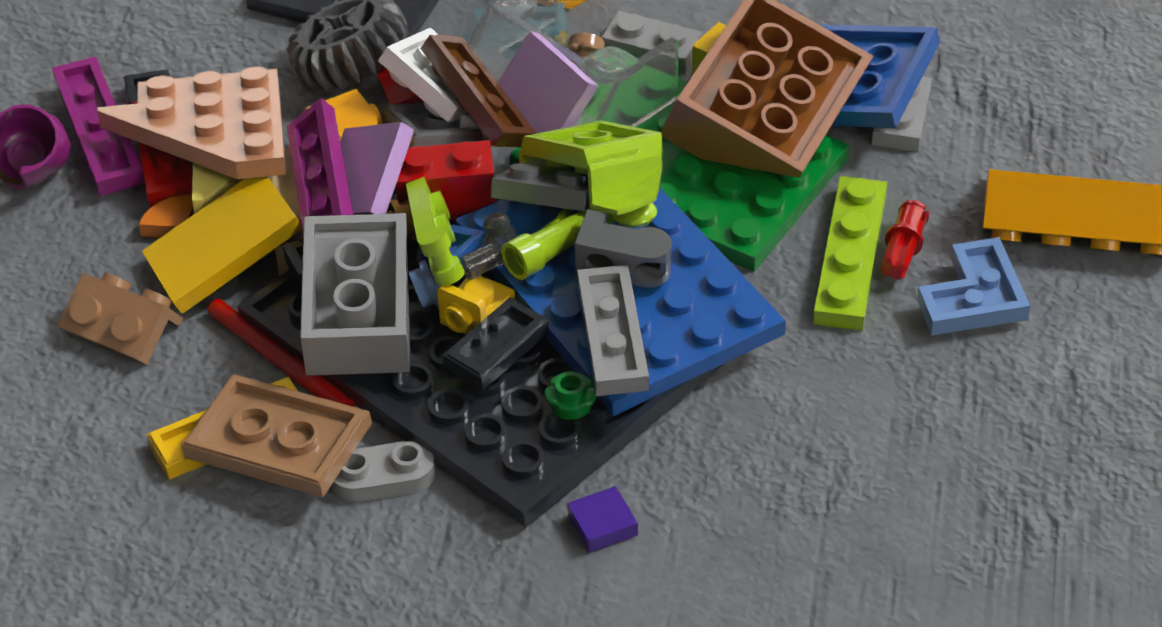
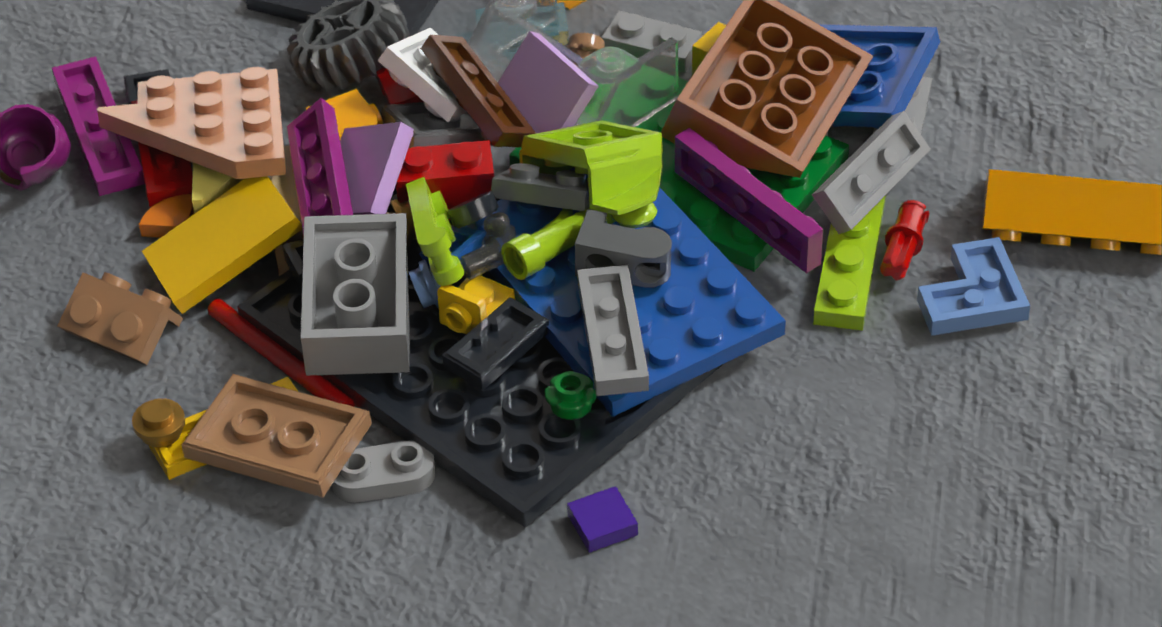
none -> pearl gold plate [132,398,185,447]
none -> black tile [447,191,499,228]
none -> magenta plate [675,128,823,274]
none -> light grey plate [812,111,931,234]

